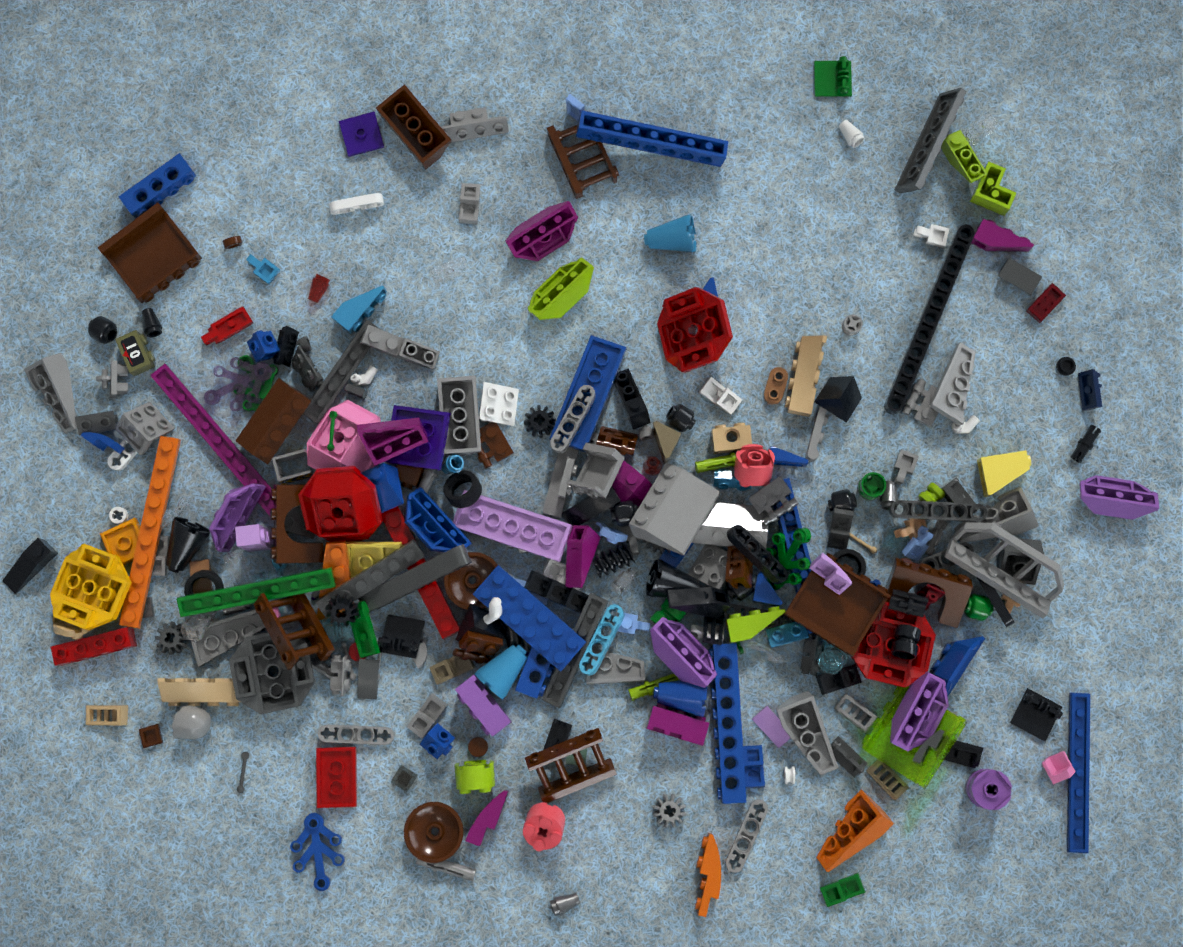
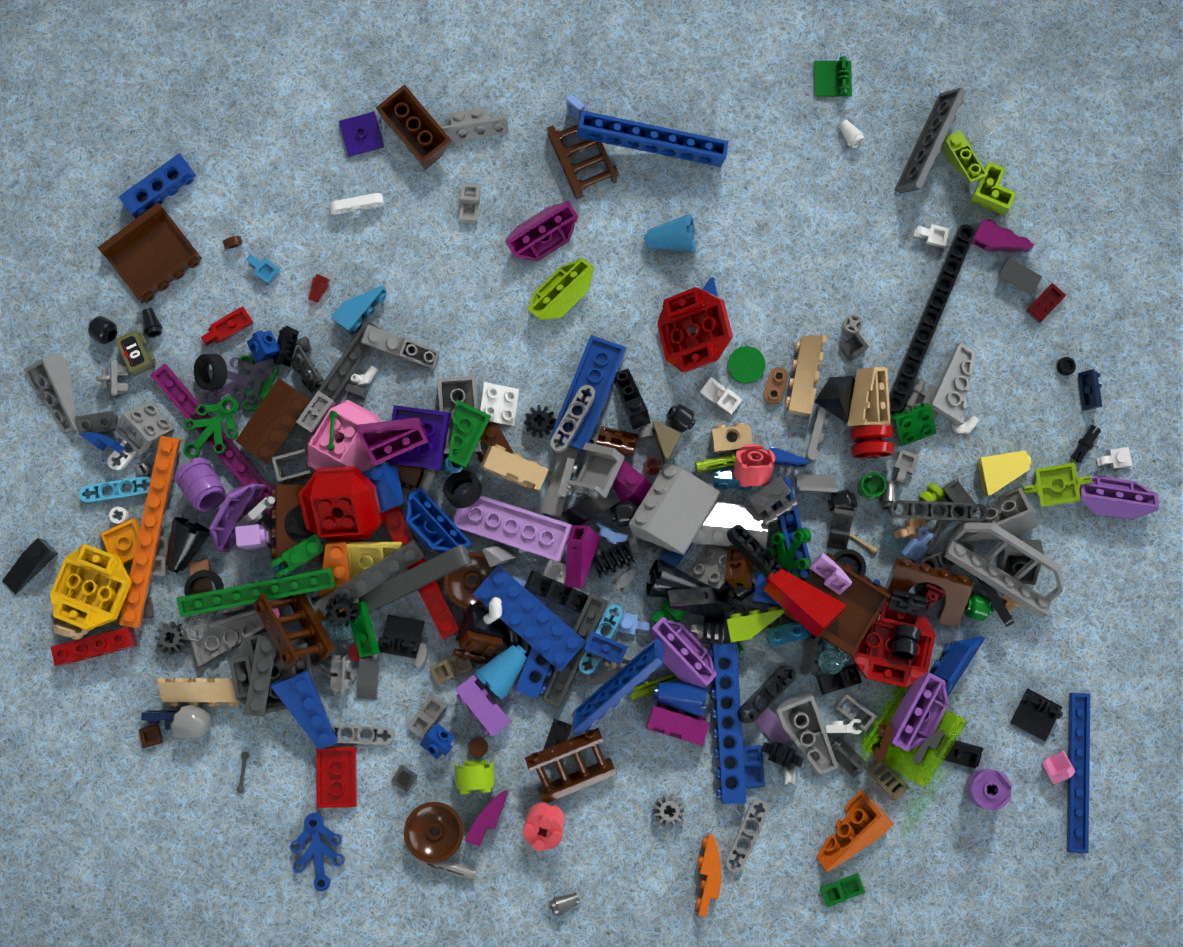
tan slope [86,705,128,726] -> none
none -> medium azure beam [79,476,151,503]
none -> light grey hinge [136,462,152,477]
none -> dark blue plate [141,710,179,730]
none -> medium lavender piece [174,457,225,512]
none -> green plant [183,397,239,459]
none -> black tyre [193,354,228,390]
none -> light grey plate [235,496,275,527]
none -> dark grey plate [244,635,276,717]
none -> green hinge [269,534,325,578]
none -> blue wing [270,670,338,749]
none -> light grey hinge [296,391,336,435]
none -> green wing [448,399,491,468]
none -> tan wedge [480,444,549,491]
none -> light grey slope [482,544,519,567]
none -> blue plate [573,638,663,736]
none -> blue plate [583,631,628,665]
none -> green tile [728,346,766,384]
none -> black beam [737,665,796,723]
none -> black gear [761,741,804,769]
none -> red slope [763,569,847,638]
none -> light grey panel [796,473,837,495]
none -> white plate [826,719,862,734]
none -> dark grey panel [839,332,869,362]
none -> tan wedge [847,367,891,427]
none -> red wheel [850,425,894,458]
none -> reddish brown plate [871,719,894,761]
none -> green hinge [892,403,936,446]
none -> lime plate [1024,462,1093,507]
none -> white plate [1096,447,1132,469]

